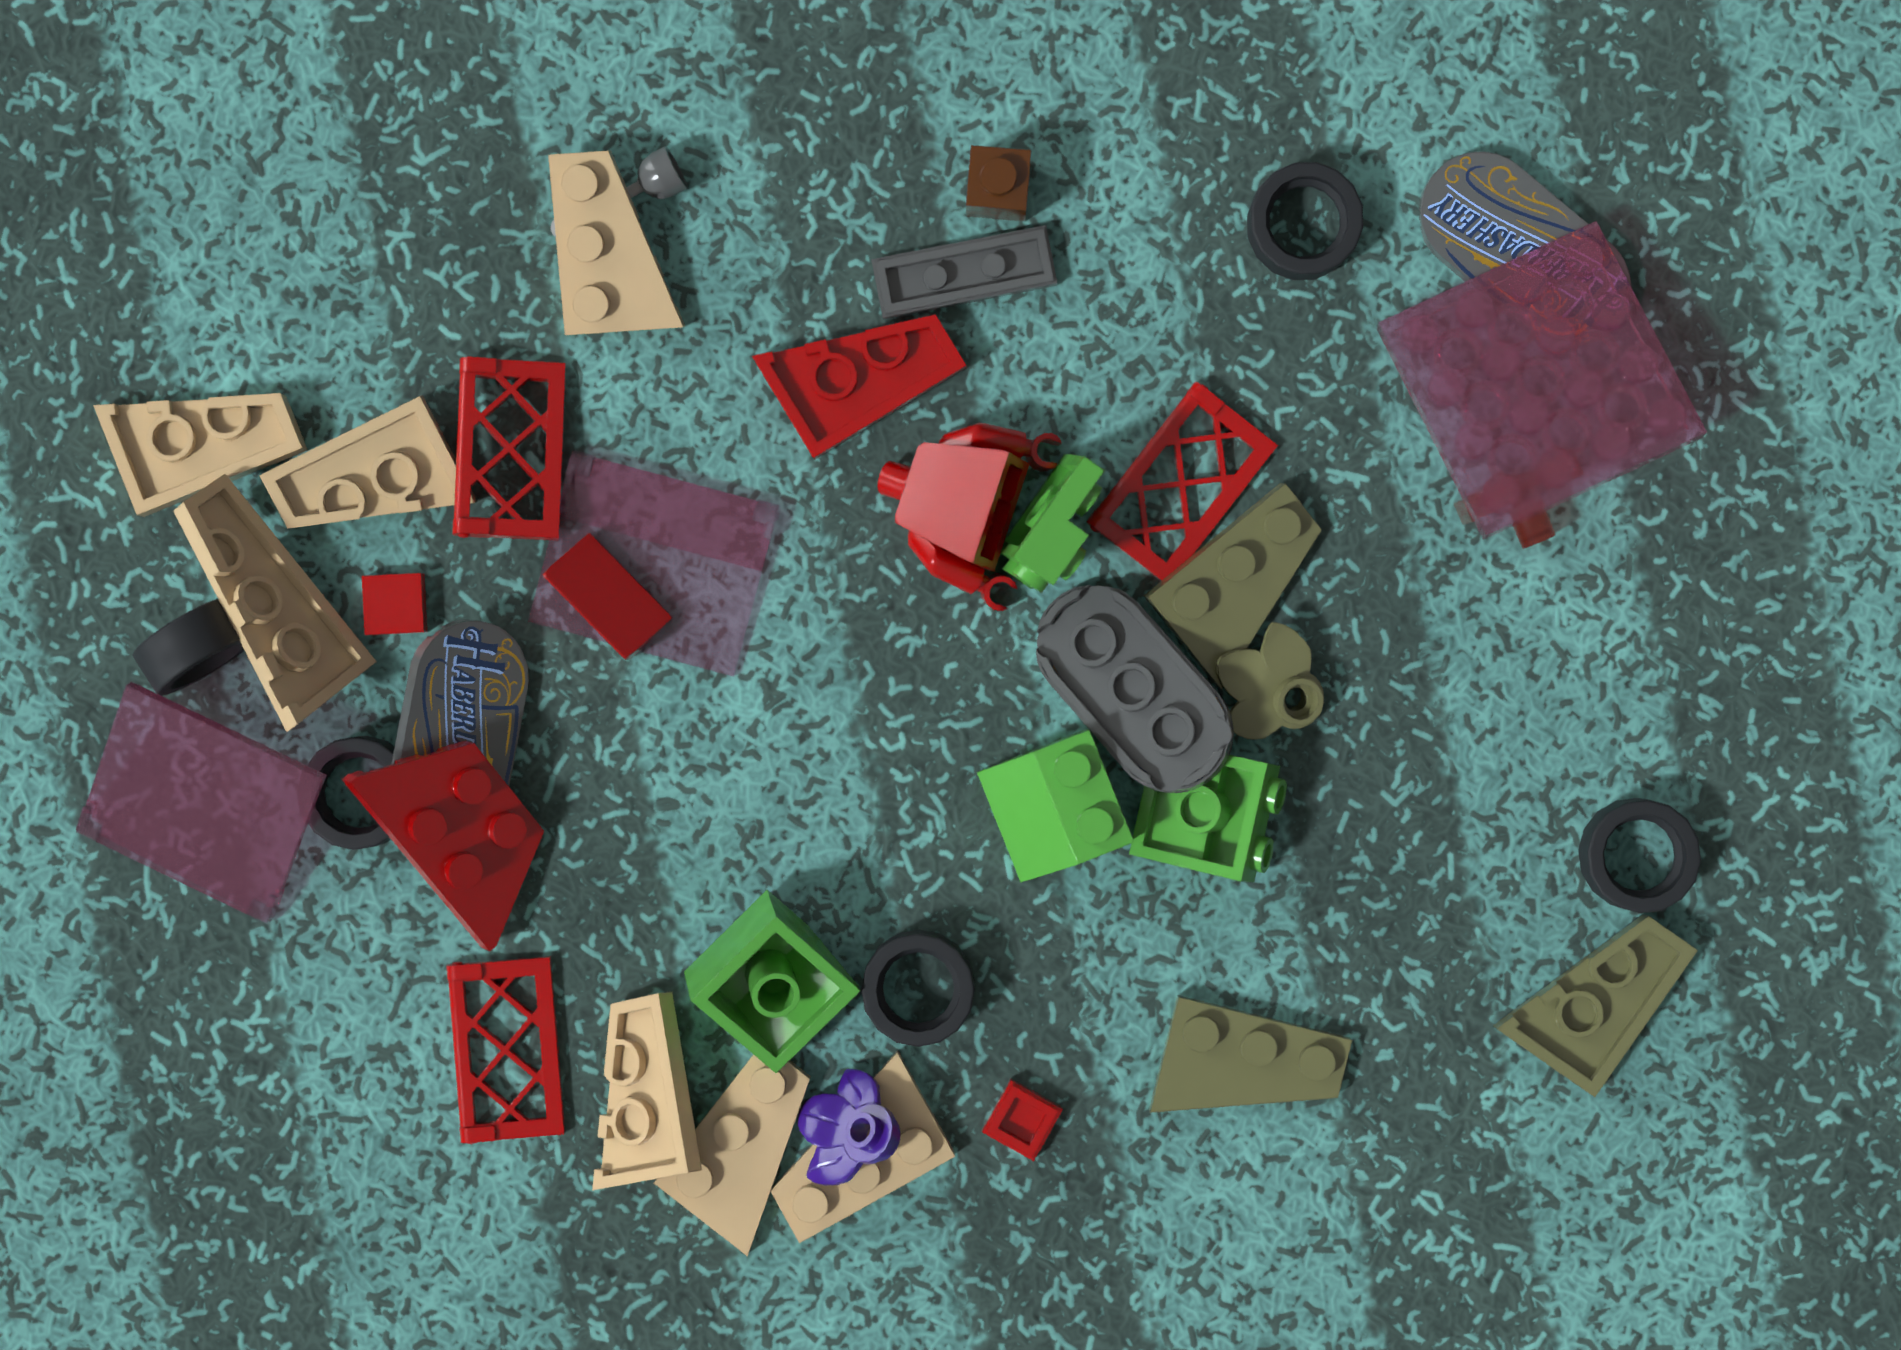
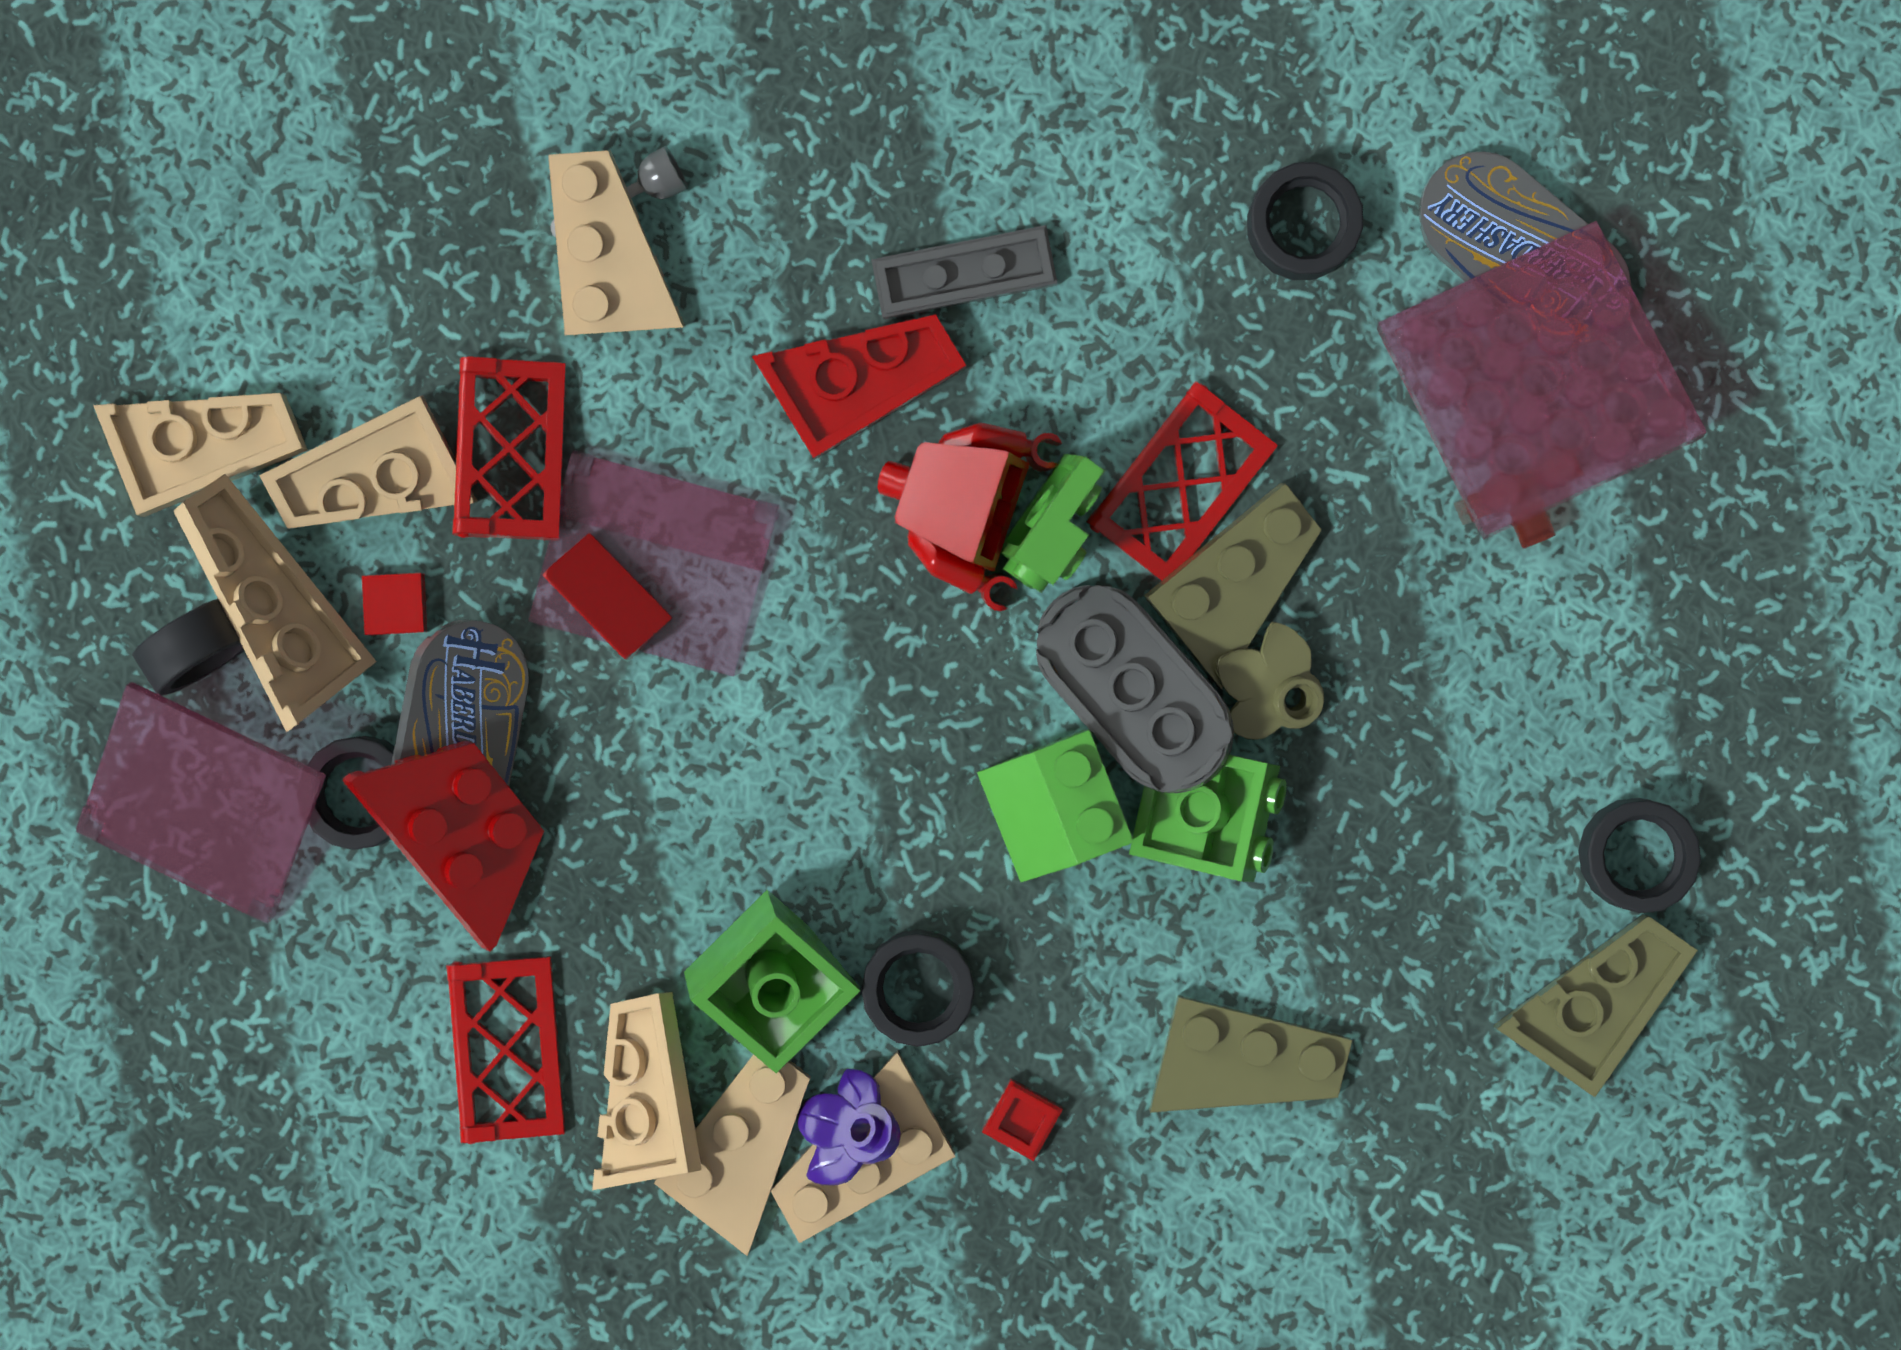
reddish brown brick [966,145,1031,221] -> none

